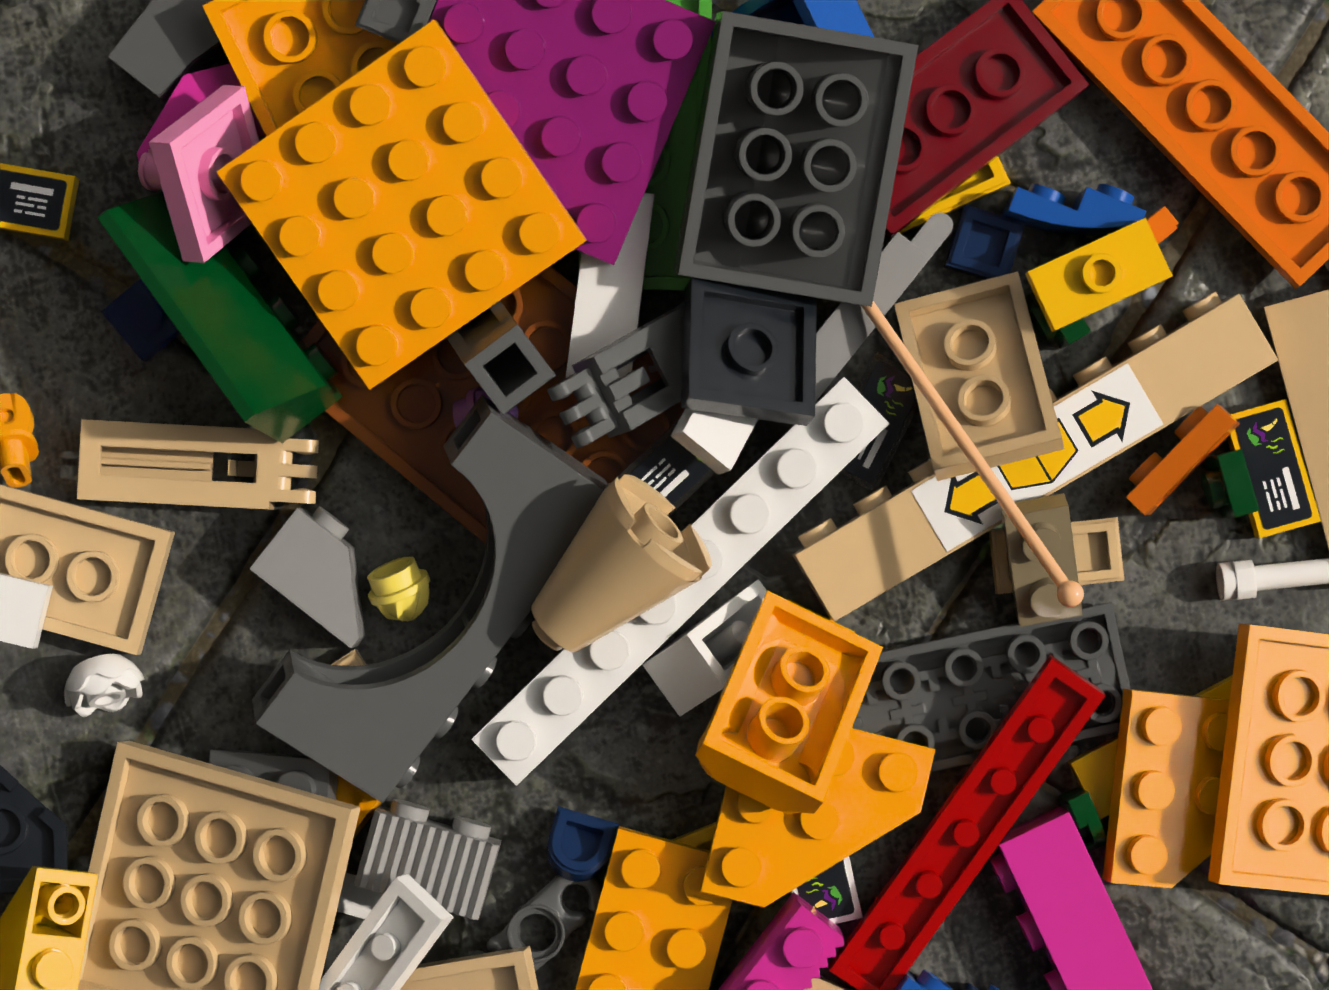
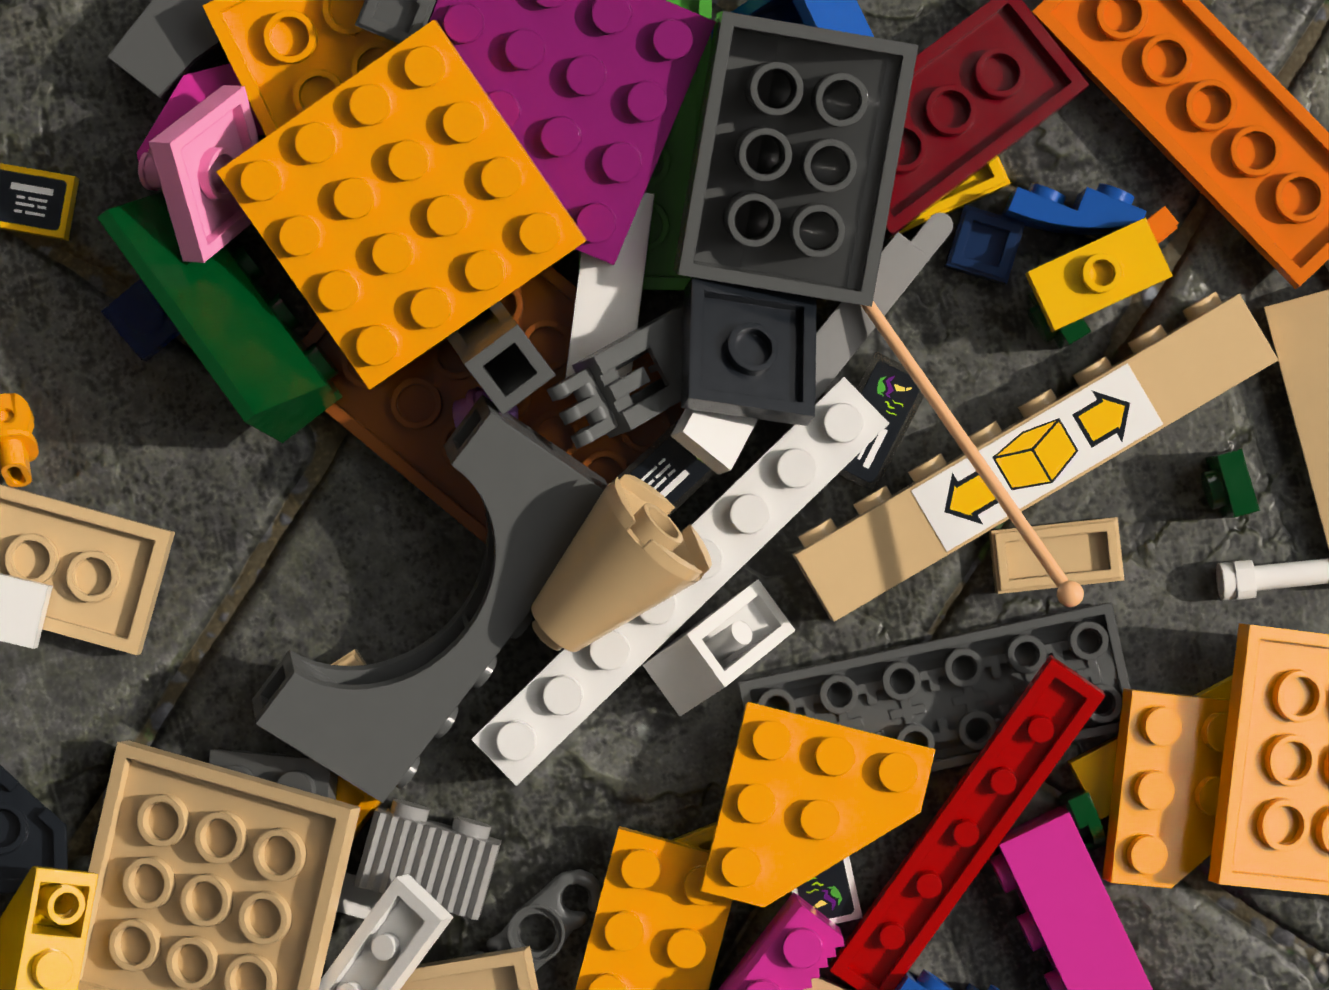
white plate [64,654,145,717] -> none
tan hinge [77,419,319,510] -> none
light grey slope [250,506,365,648] -> none
light yellow plate [367,557,430,622] -> none
dark blue tile [546,806,619,882] -> none
light orange slope [695,591,883,814] -> none
tan plate [894,271,1064,481] -> none
dark tan plate [1000,493,1083,627] -> none
orange plate [1126,404,1240,515] -> none
black tile [1227,399,1321,539] -> none

